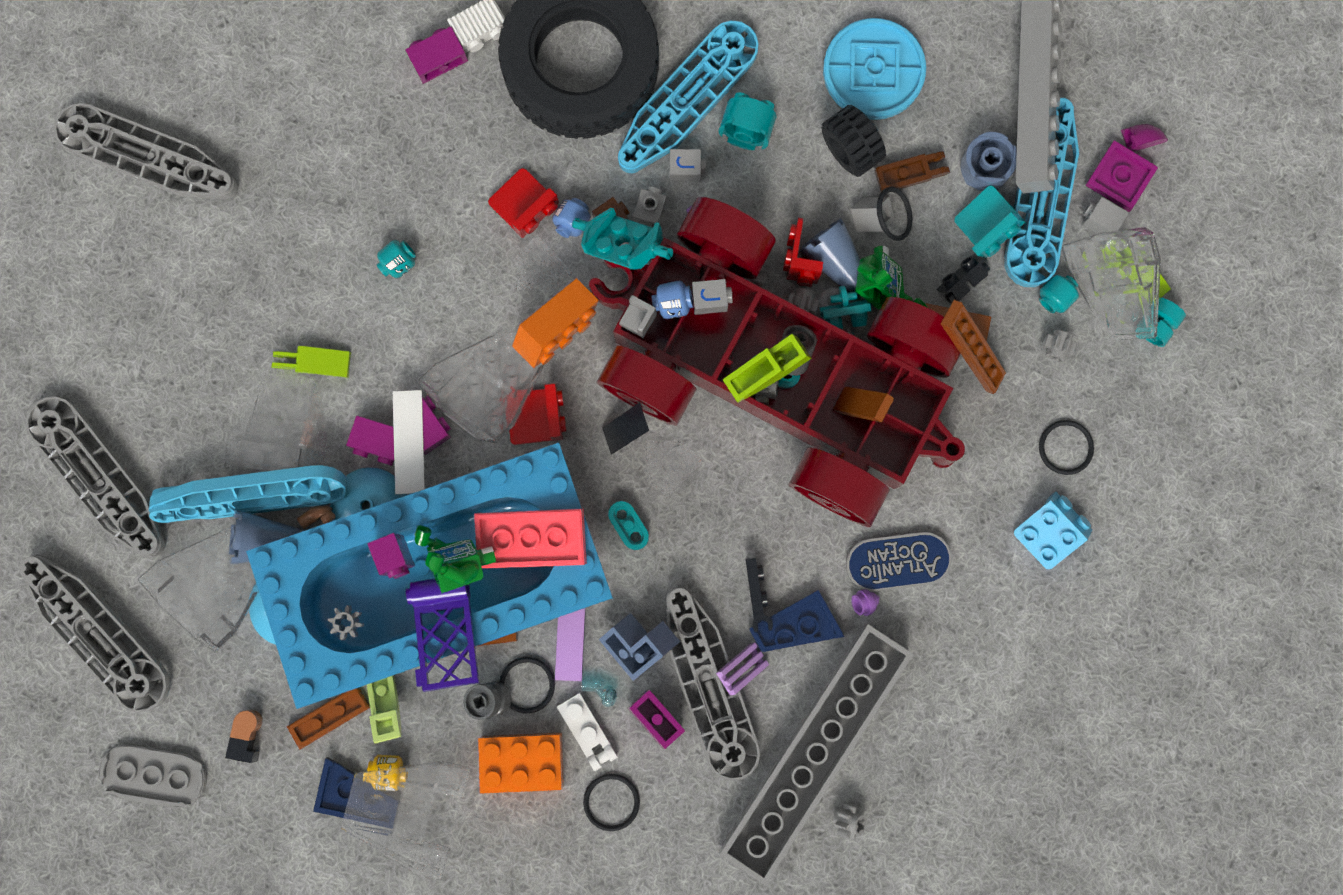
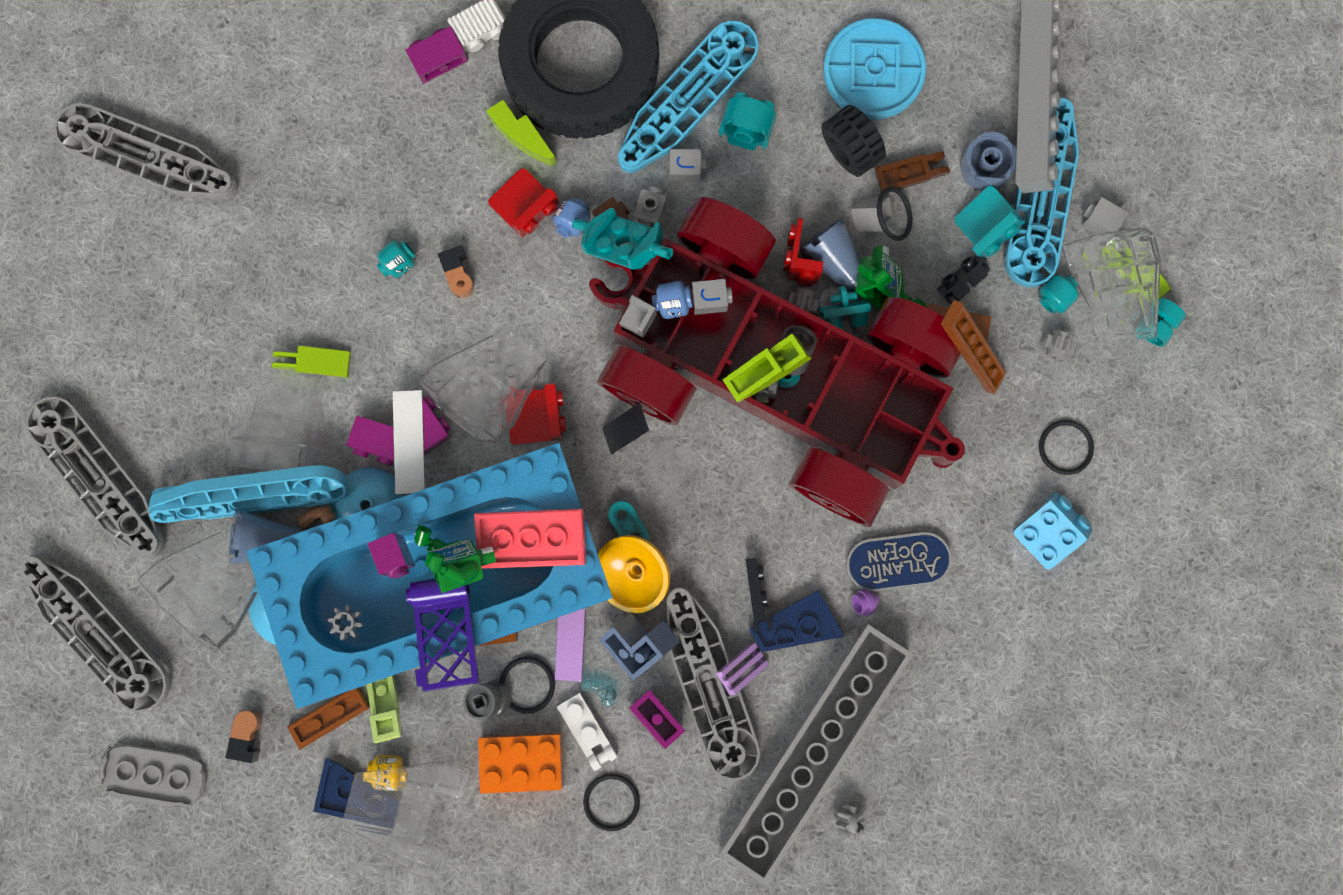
orange brick [512,278,599,368] -> none
dark orange tile [833,387,894,422] -> none
magenta plate [1085,140,1158,212] -> none
magenta brick [1121,124,1168,152] -> none
none -> leg [438,245,474,298]
none -> lime slope [486,100,556,166]
none -> yellow dish [598,535,670,613]

